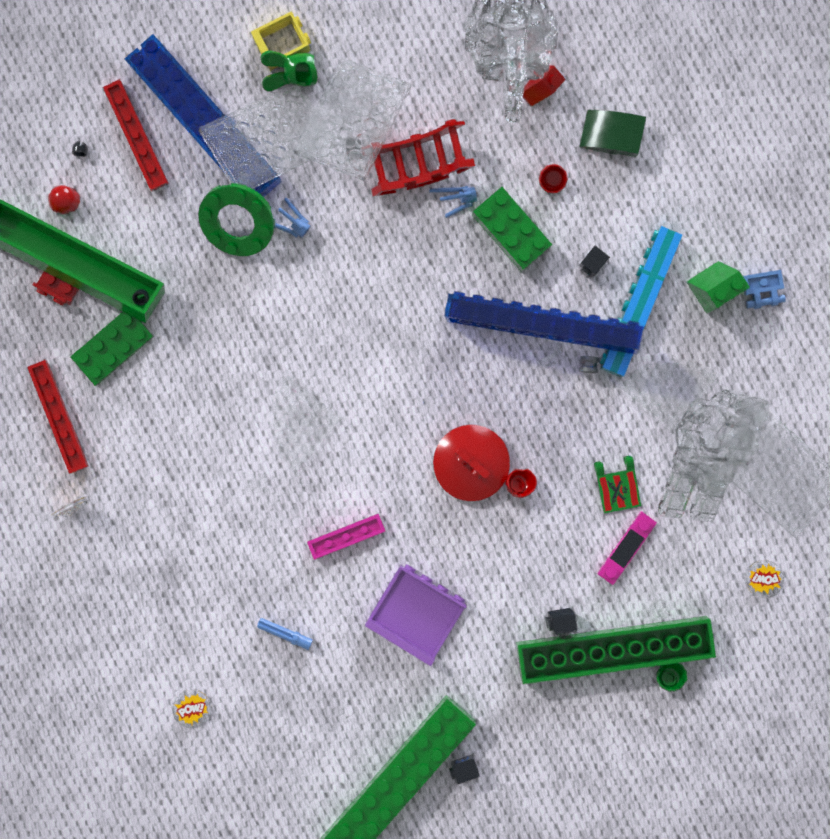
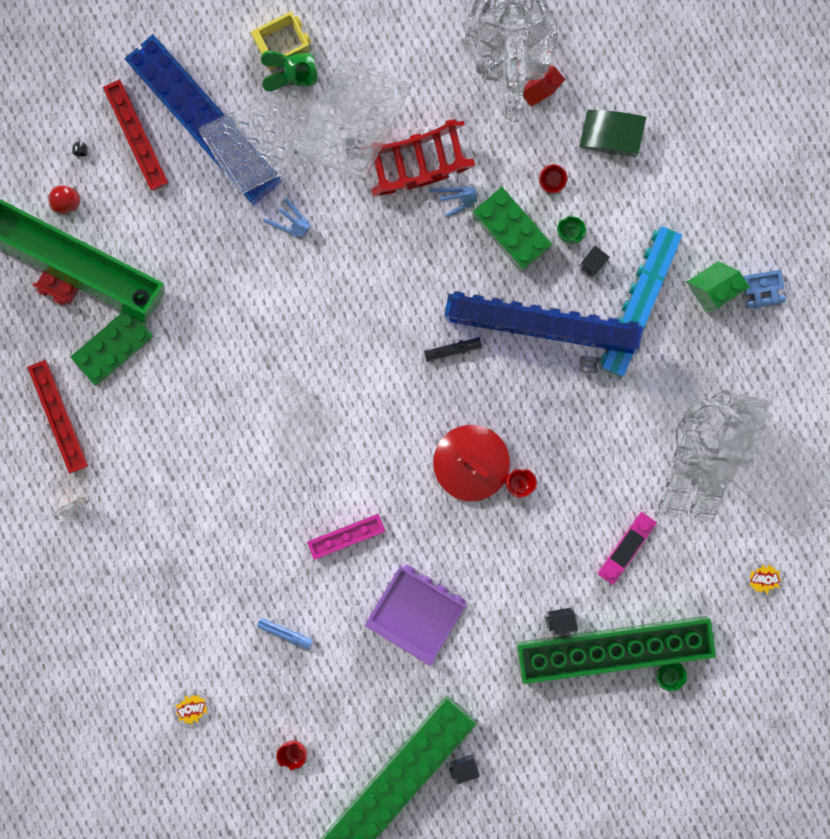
green plate [198,183,275,256] -> none
flag [594,455,641,513] -> none
none -> red hair [276,740,308,771]
none -> black pin [424,337,482,362]
none -> green hair [557,215,587,245]

